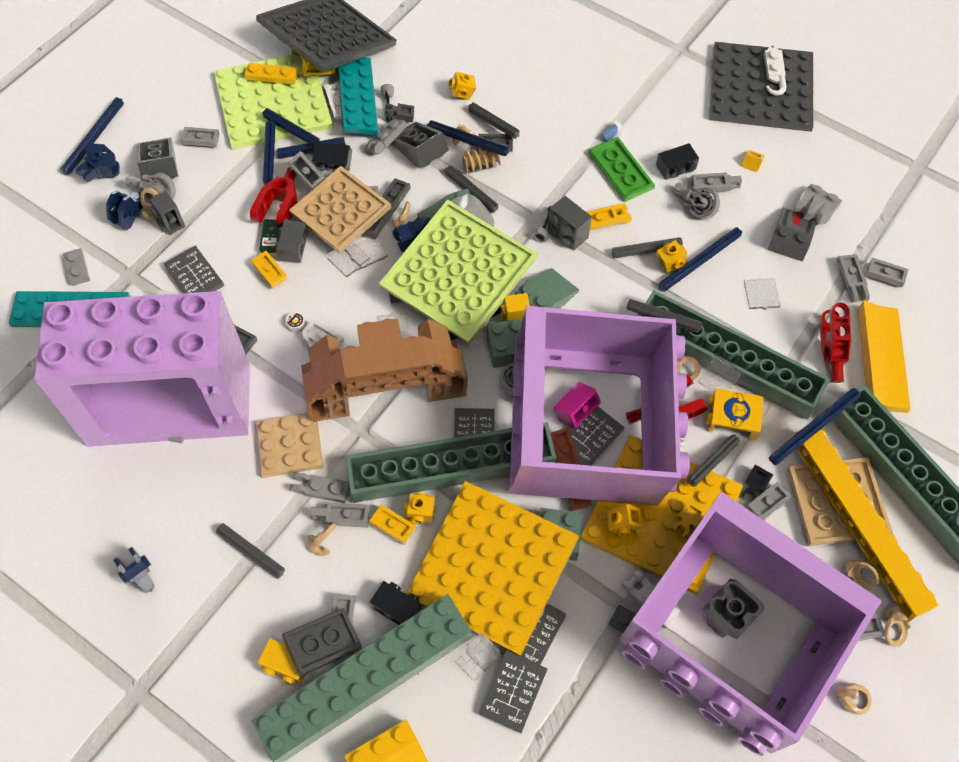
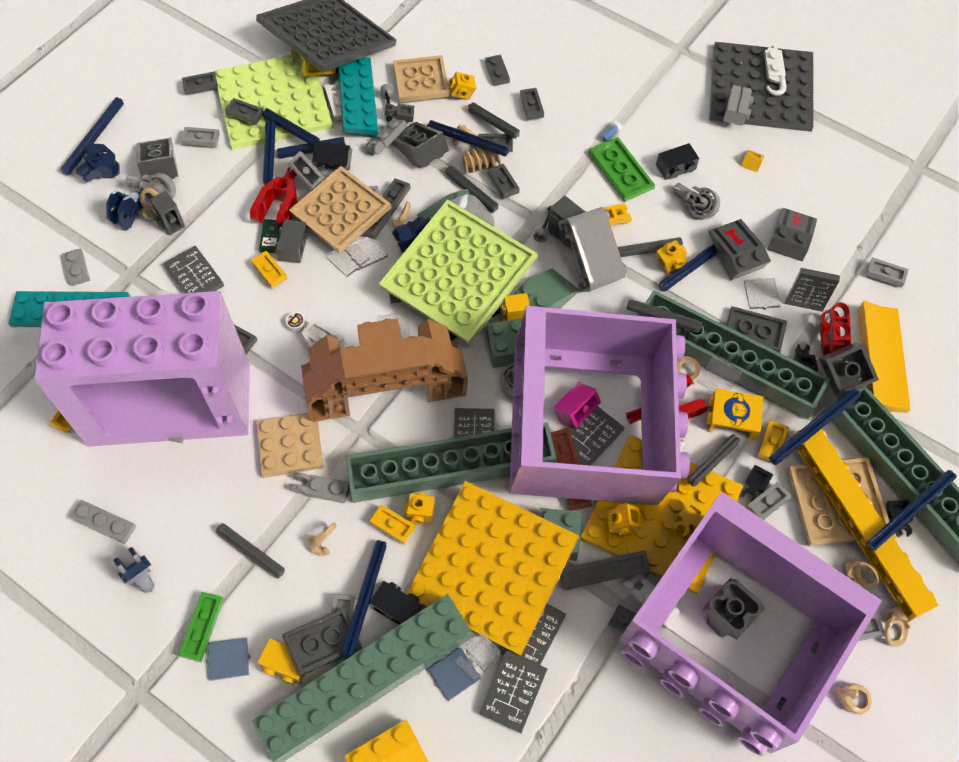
yellow plate [245,63,298,85] -> none
light grey hinge [310,502,370,527] -> none
light grey hinge [691,172,742,193] -> none
light grey plate [794,184,843,224] -> none
light grey hinge [837,254,870,303] -> none
none -> yellow slope [49,410,72,433]
none -> light grey plate [69,500,136,544]
none -> bright green plate [178,592,224,662]
none -> dark grey plate [182,71,218,95]
none -> sand blue piece [206,638,251,681]
none -> dark grey plate [225,98,264,125]
none -> dark blue axle [341,540,387,658]
none -> tan plate [393,55,449,102]
none -> sand blue piece [429,648,481,701]
none -> dark grey plate [485,54,510,86]
none -> dark grey plate [488,163,520,199]
none -> dark grey plate [520,88,544,120]
none -> light grey windscreen [558,207,627,293]
none -> dark grey plate [562,550,650,590]
none -> dark grey slope [708,219,771,280]
none -> light grey brick [723,85,754,126]
none -> dark grey tile [726,306,787,353]
none -> yellow plate [757,420,789,461]
none -> dark grey tile [785,268,840,312]
none -> black plate [794,344,818,372]
none -> dark grey brick [819,342,879,396]
none -> dark blue axle [866,470,957,551]
none -> black plate [885,500,913,537]

